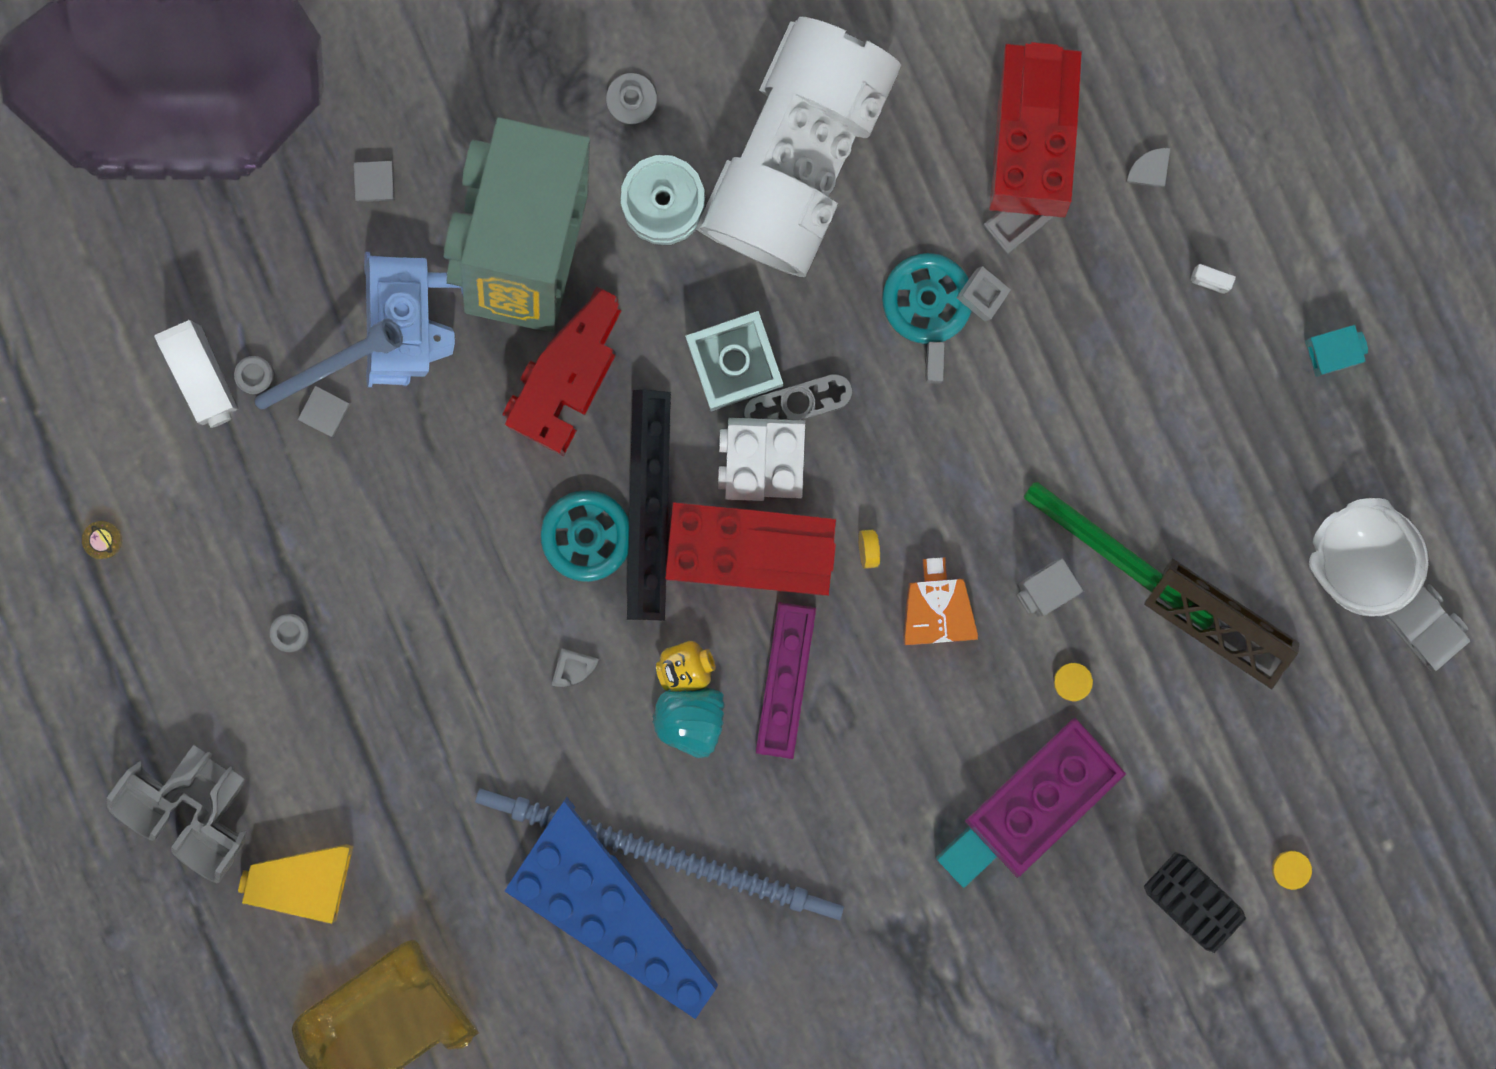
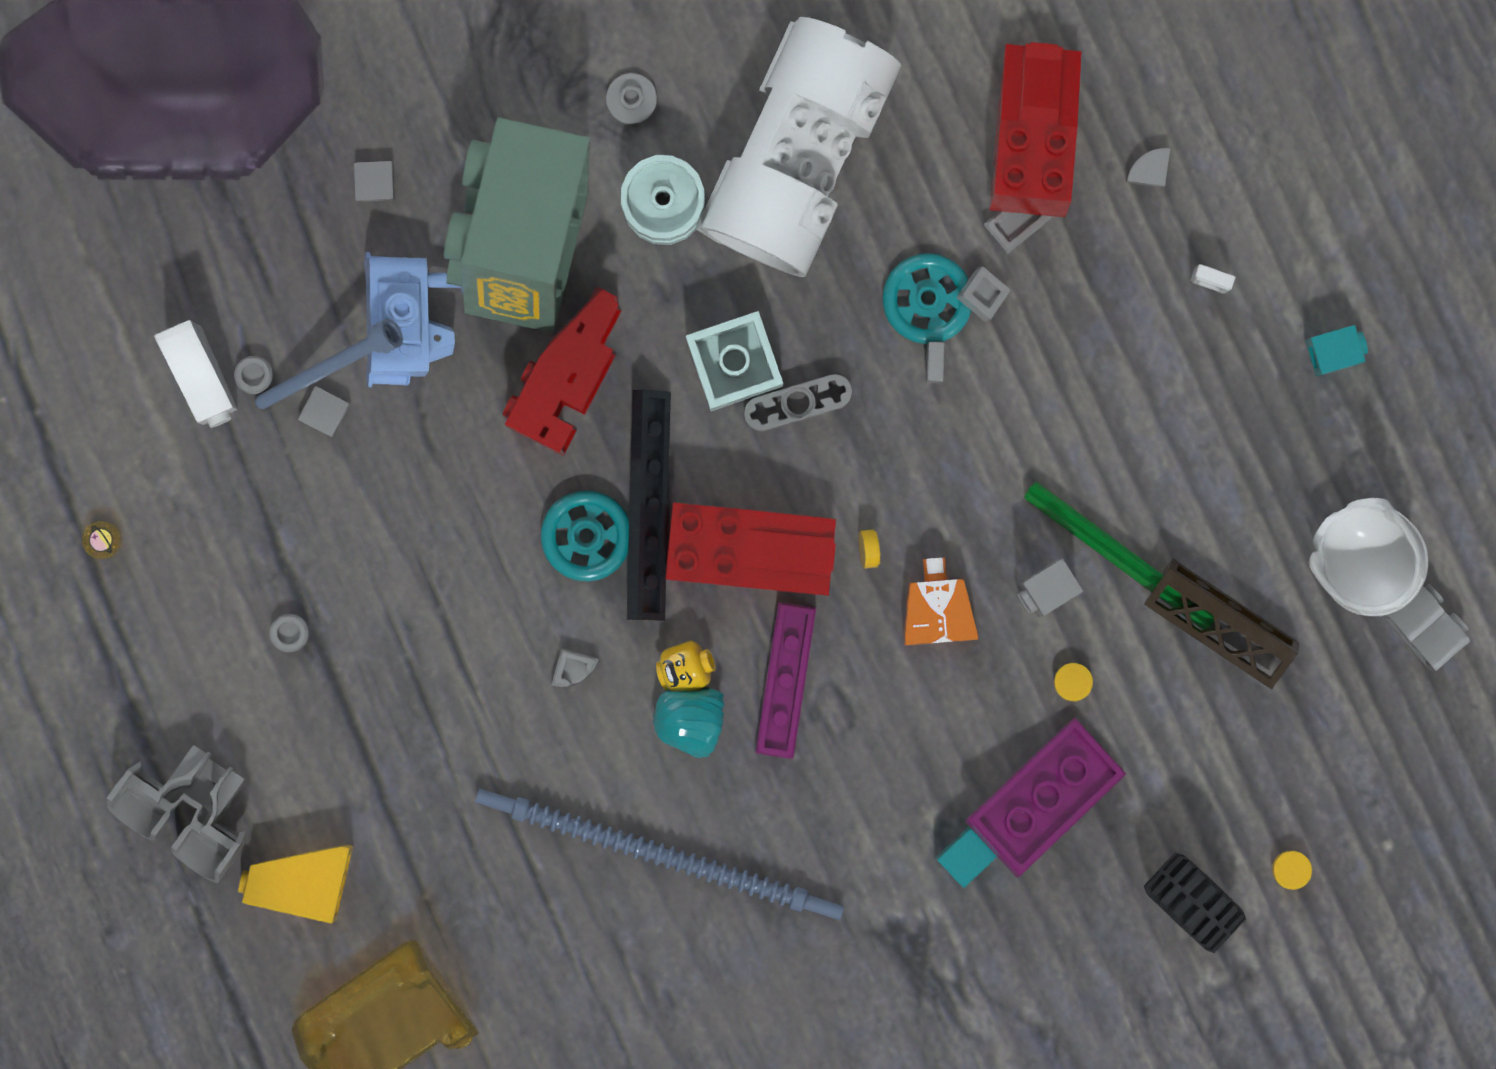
blue wing [505,797,718,1019] -> none
white plate [718,418,805,501] -> none

